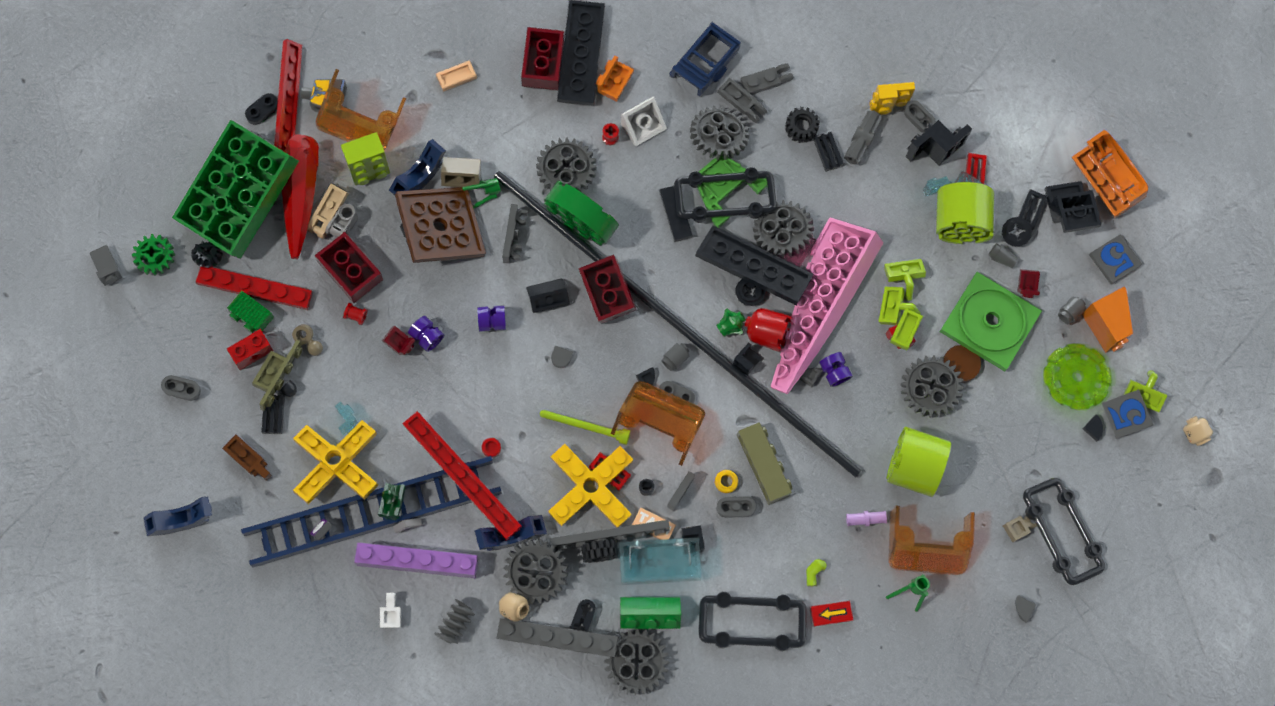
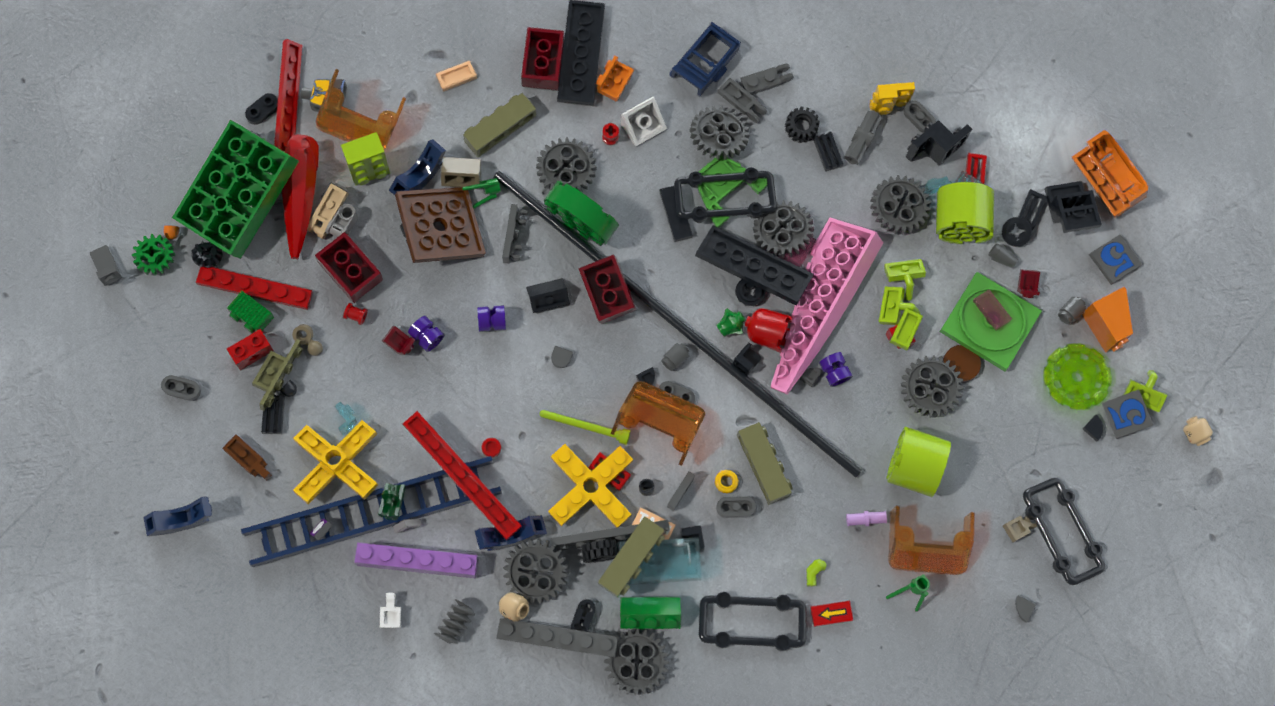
none -> orange hinge [163,225,179,240]
none -> olive brick [463,93,536,158]
none -> olive brick [598,516,665,598]
none -> dark grey gear [870,175,931,235]
none -> tile [973,289,1012,331]

